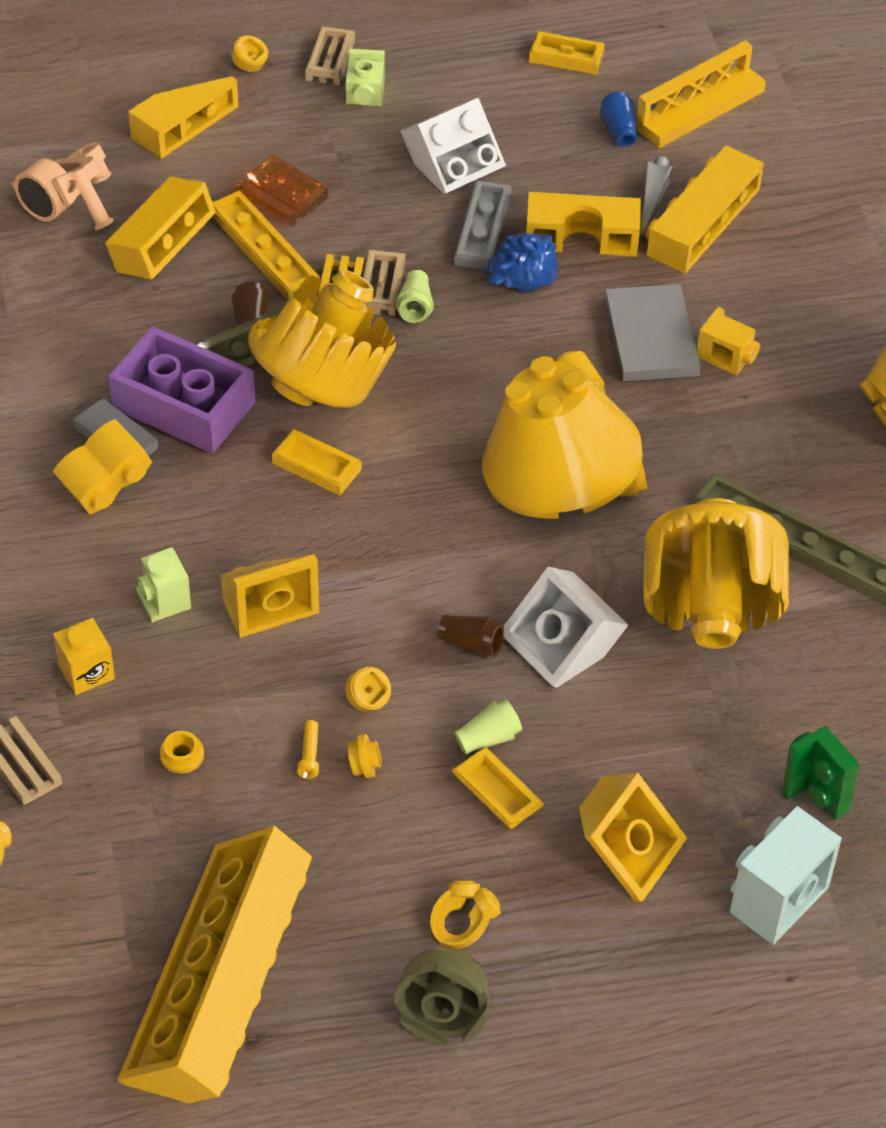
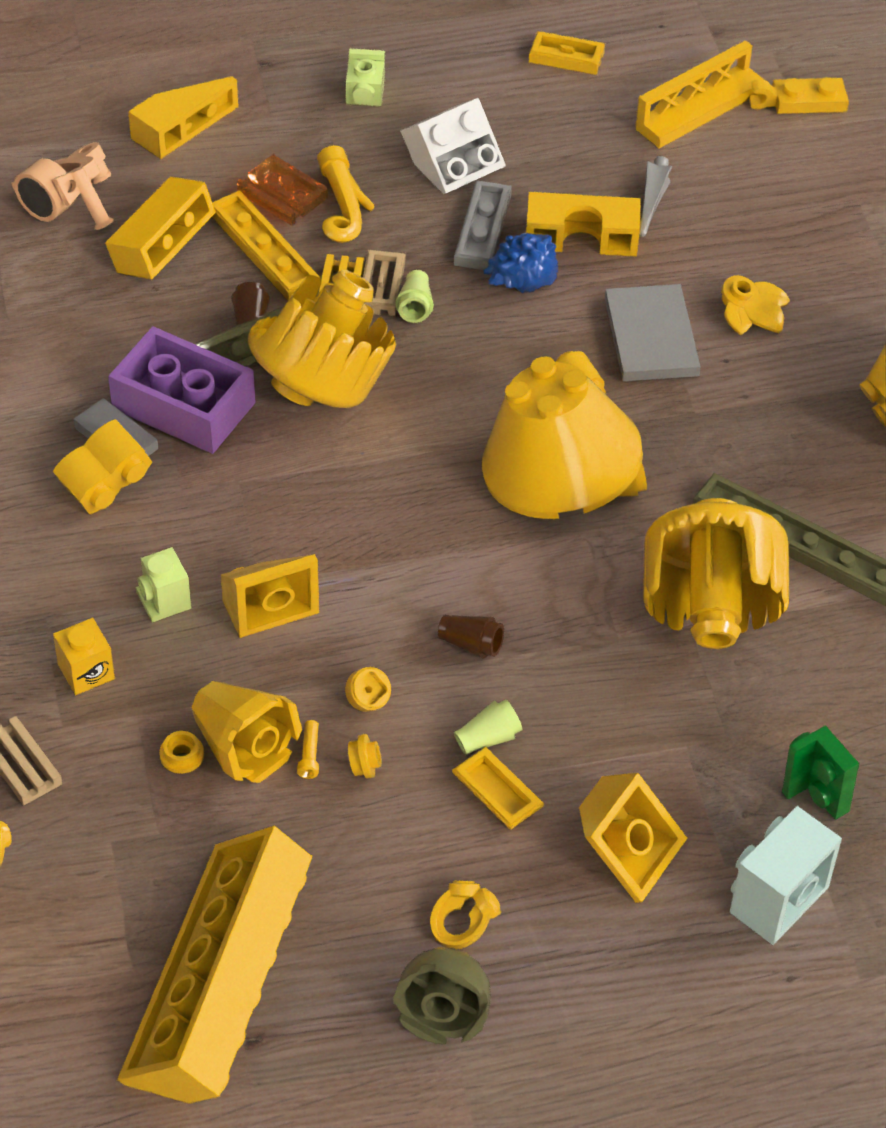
yellow tile [231,35,268,72] -> none
yellow tile [272,429,362,496] -> none
tan tile [305,26,355,85] -> none
white slope [504,567,628,688] -> none
blue cone [600,92,637,147] -> none
yellow brick [646,146,764,274] -> none
yellow brick [697,307,760,376] -> none
none -> yellow cone [191,681,302,783]
none -> yellow plant [317,146,375,243]
none -> yellow plate [721,275,790,335]
none -> yellow plate [749,77,849,114]

